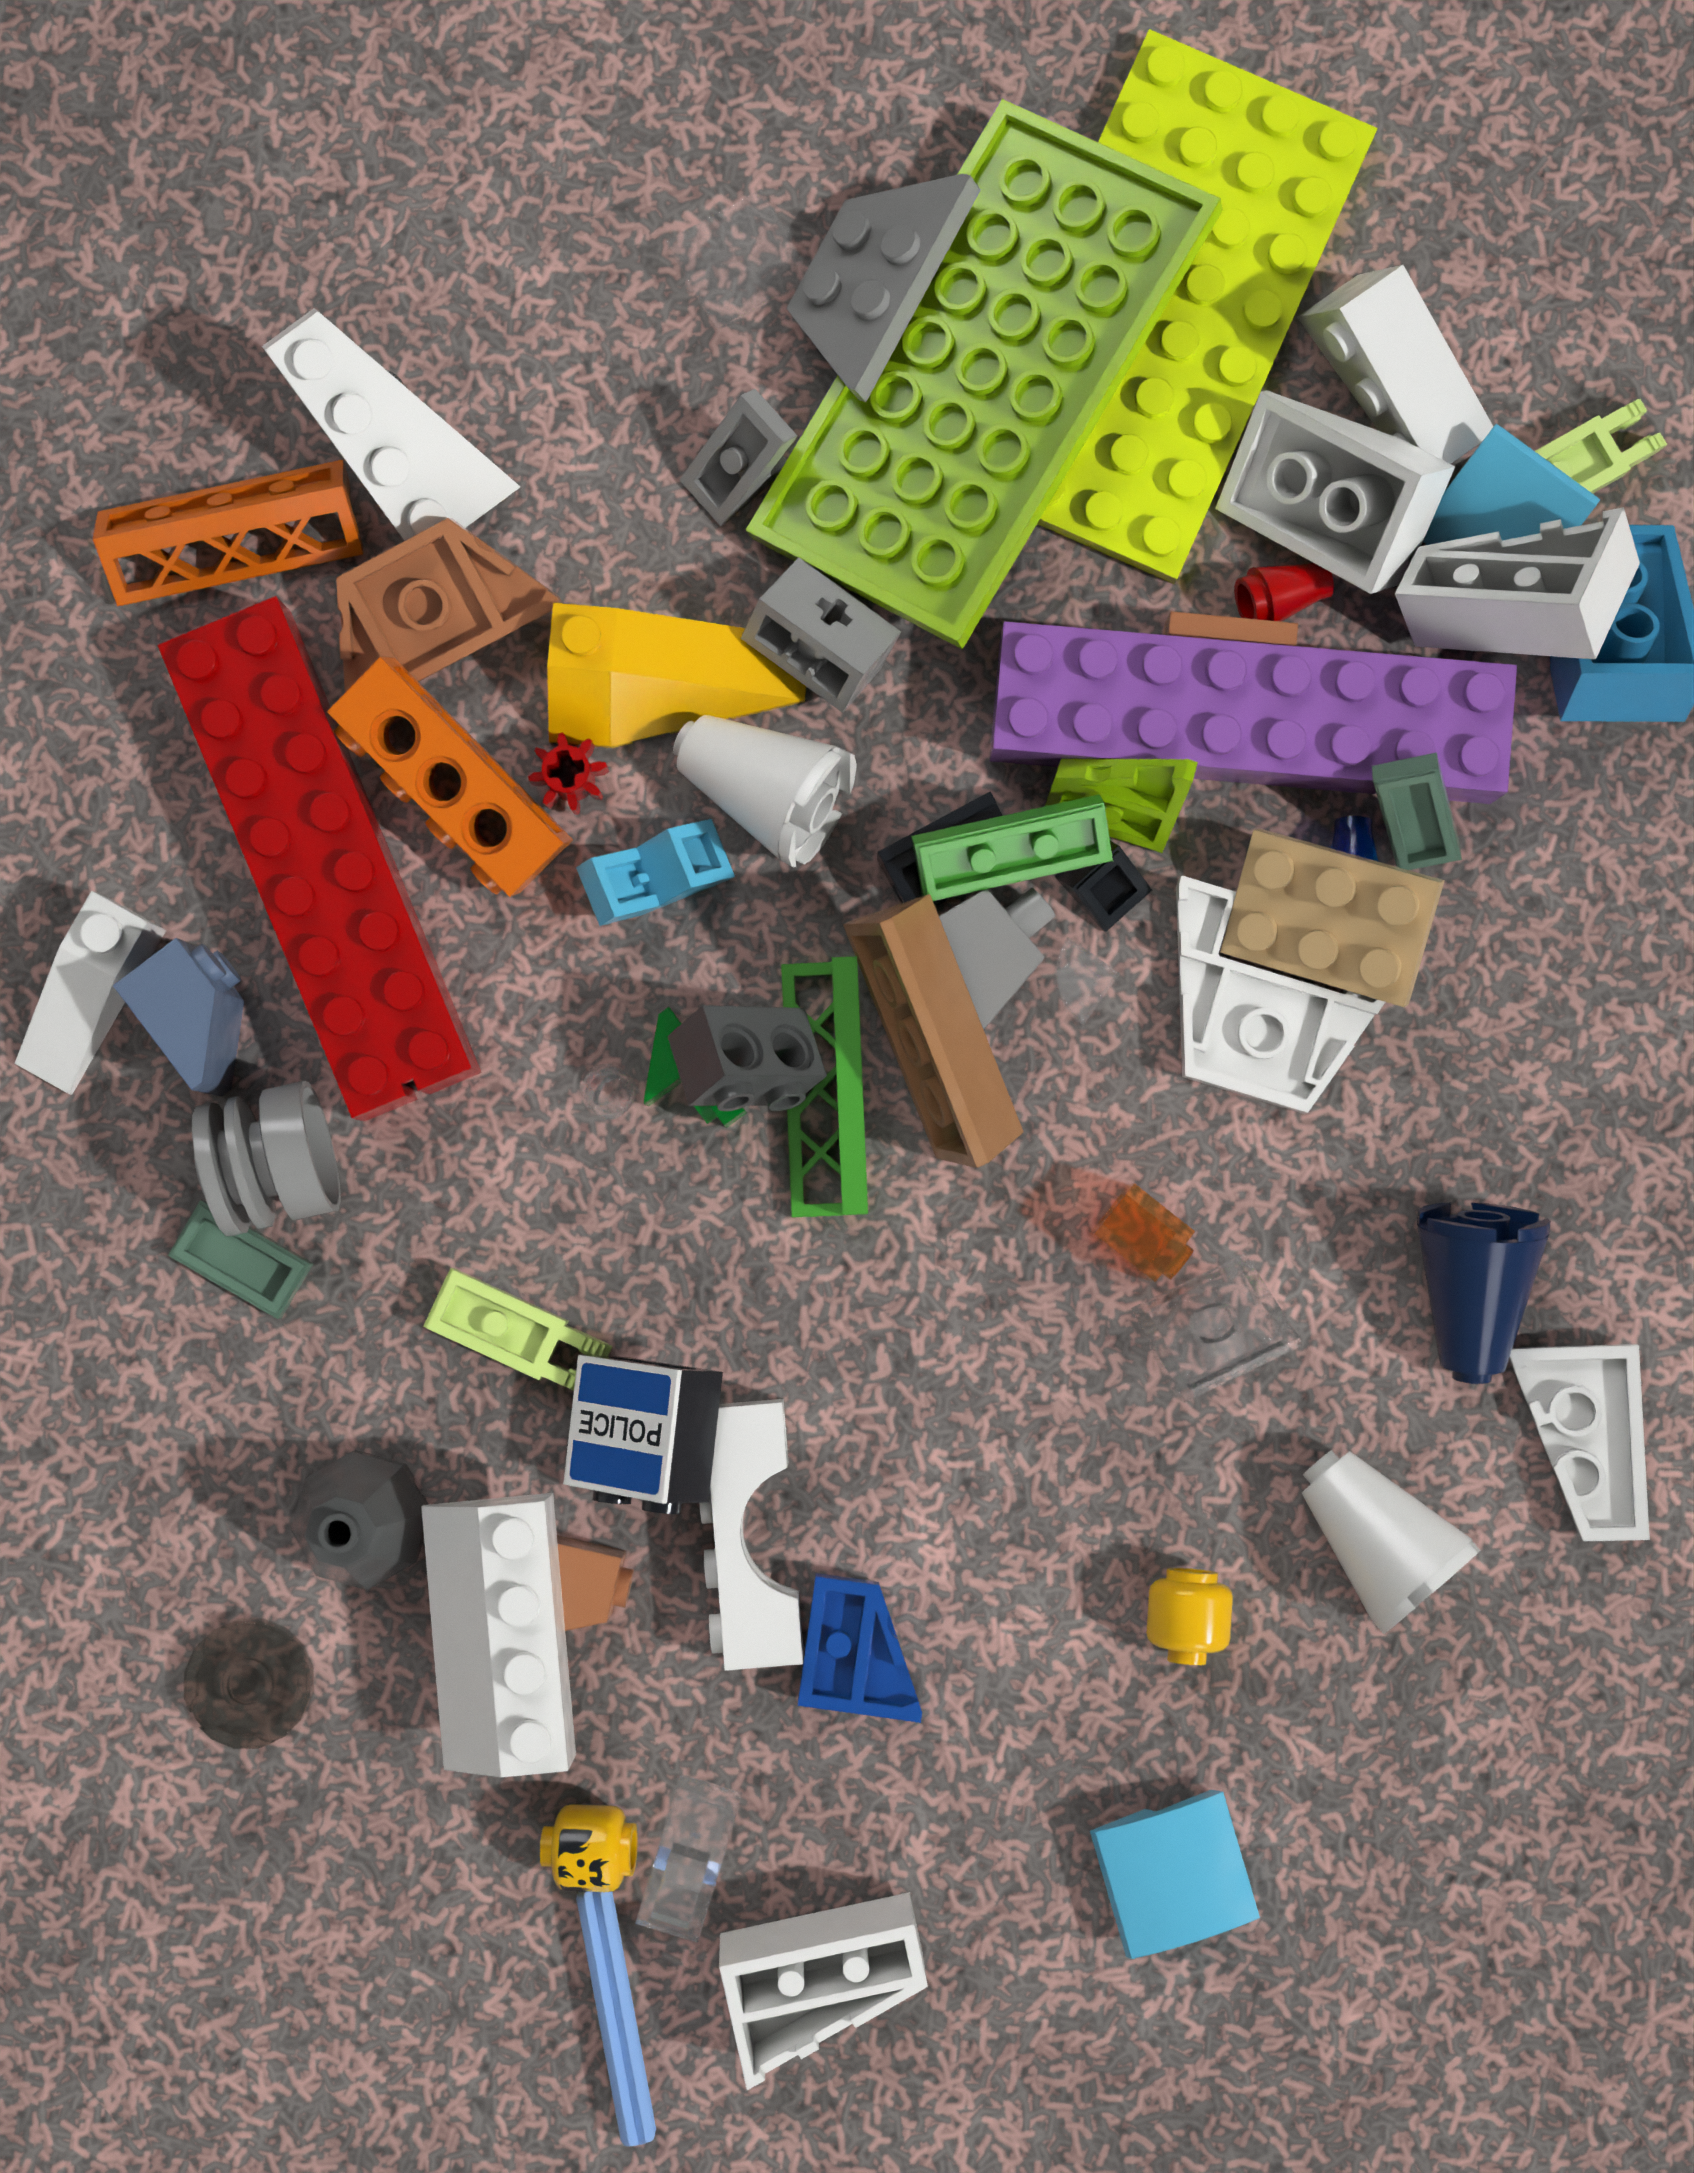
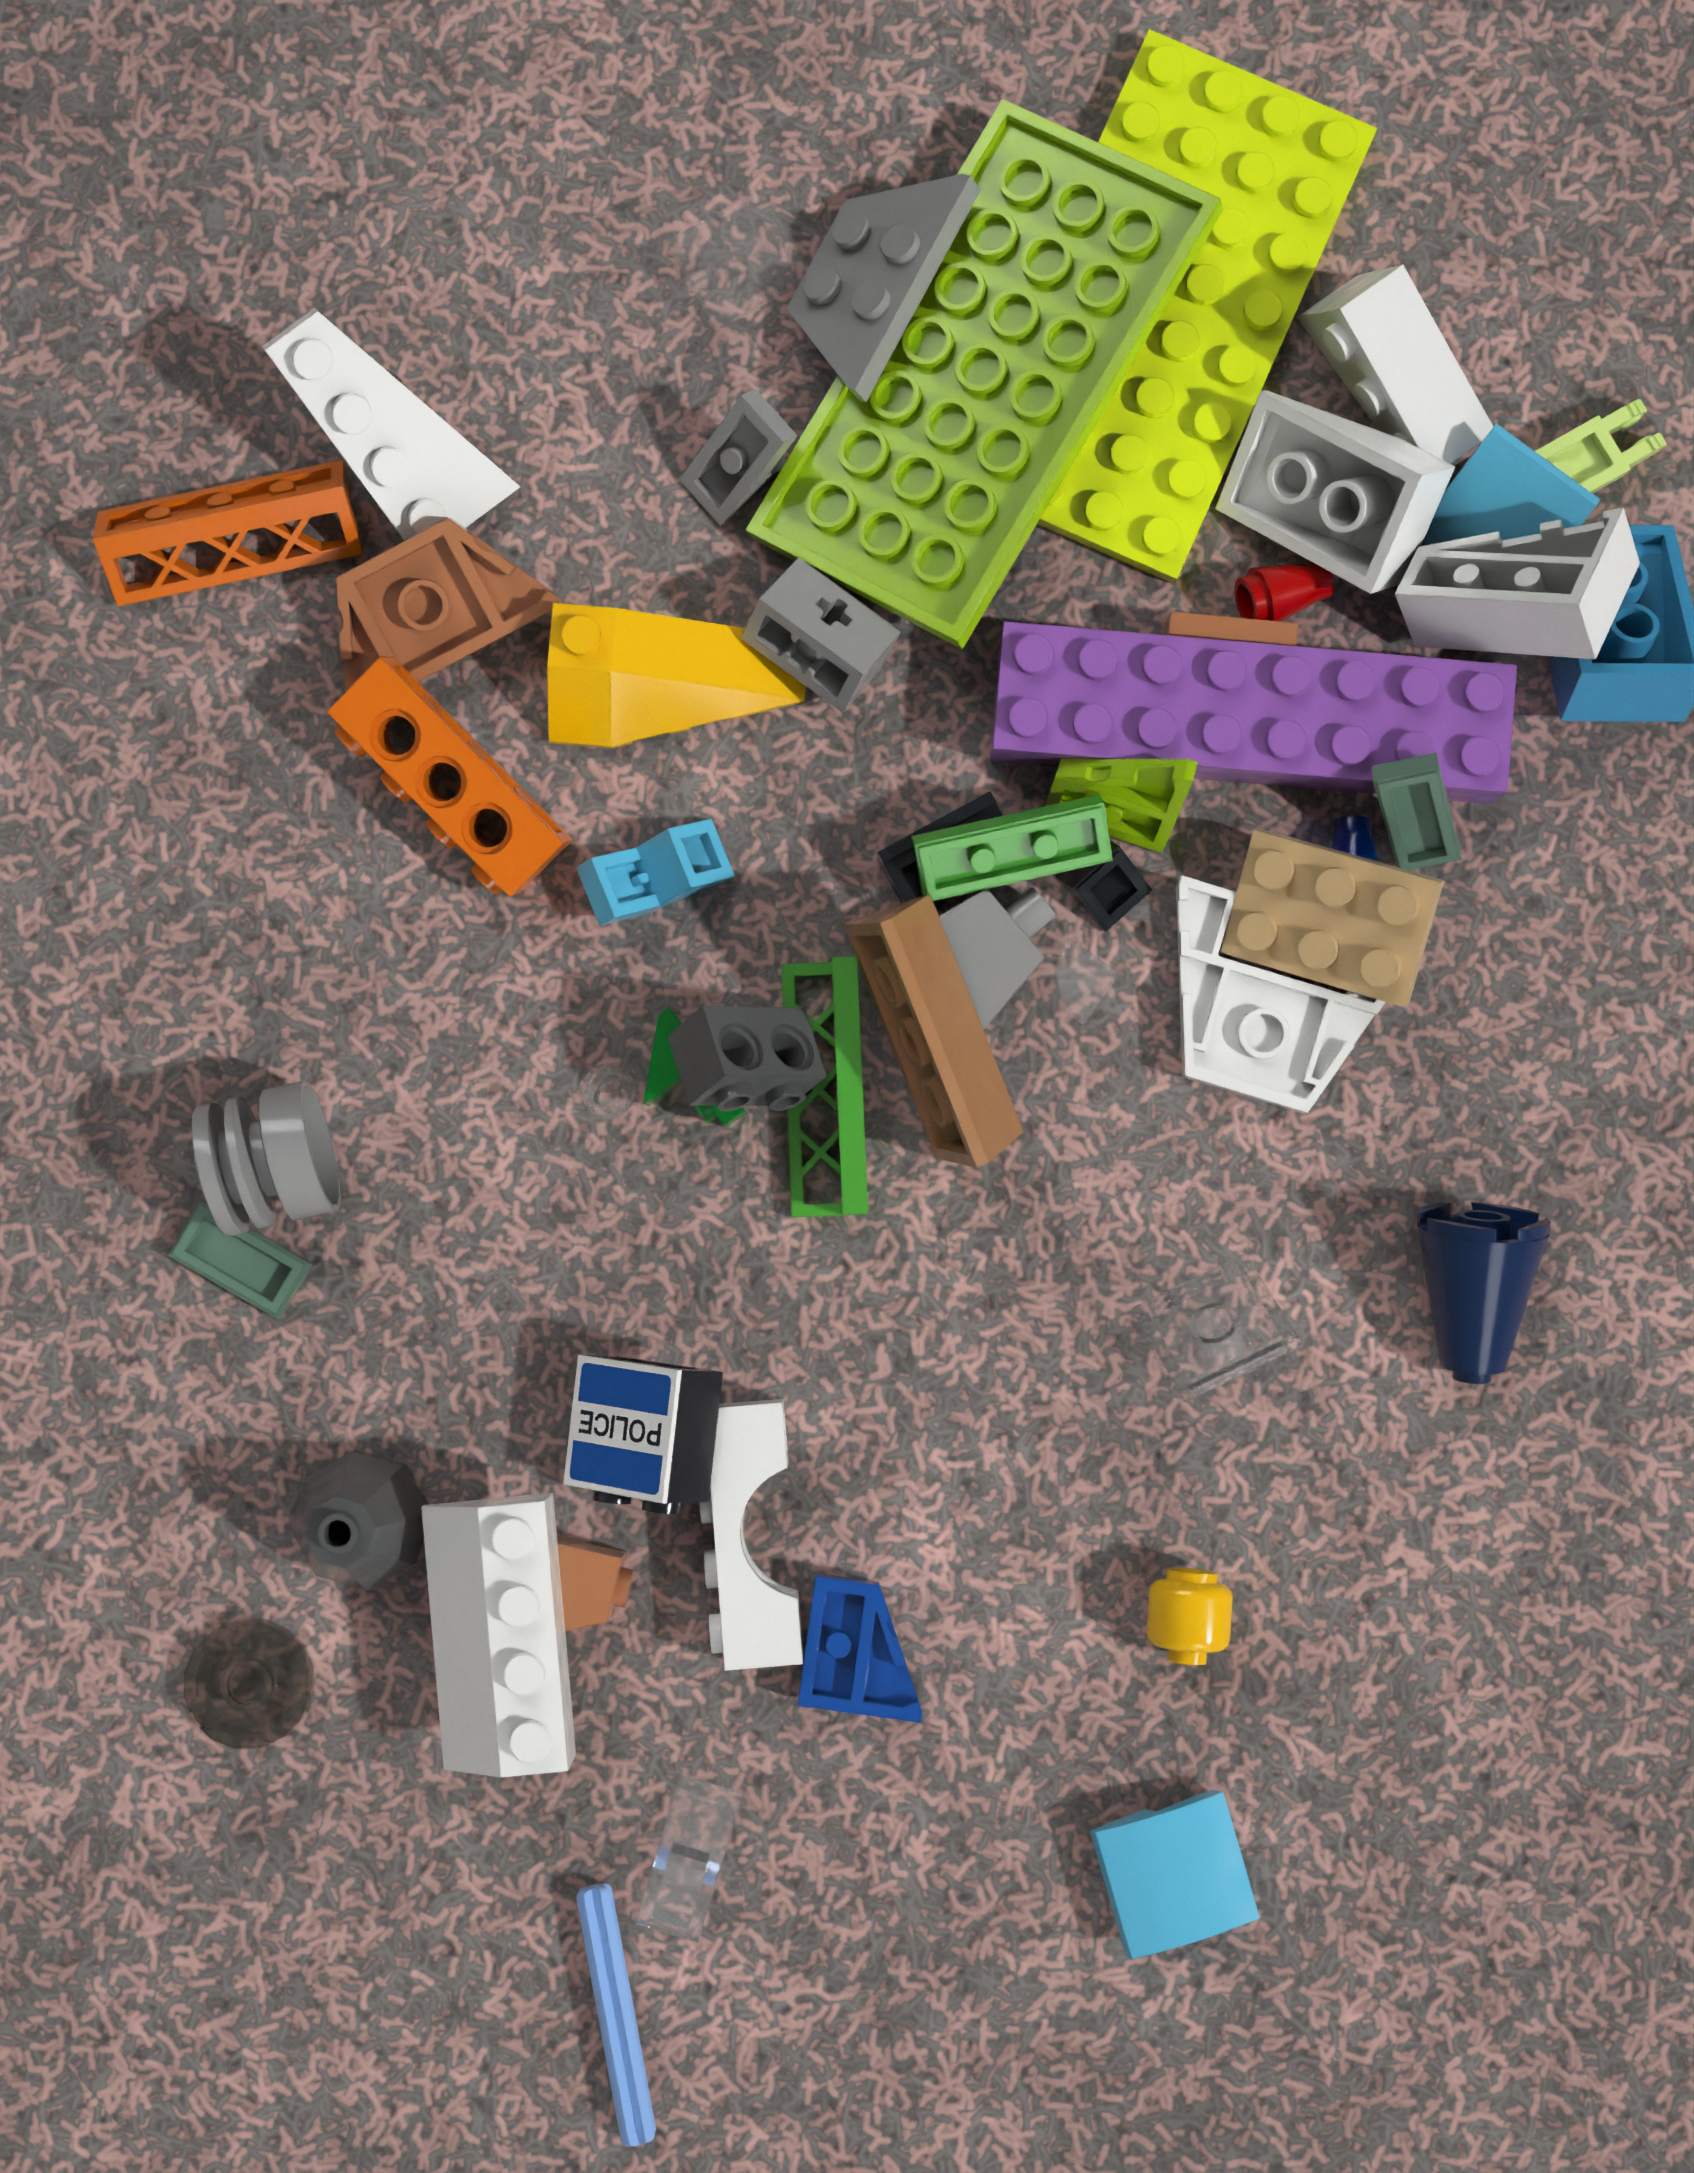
white slope [14,891,166,1095] -> none
sand blue slope [113,938,244,1097] -> none
red piece [157,596,482,1121] -> none
yellowish green hinge [423,1268,612,1391] -> none
red gear [528,732,609,815] -> none
yellow head [540,1804,638,1892] -> none
white cone [673,715,857,867] -> none
white wedge [719,1892,928,2090] -> none
clear orange brick [1089,1183,1195,1282] -> none
white cone [1302,1450,1481,1634] -> none
white wing [1509,1344,1650,1541] -> none

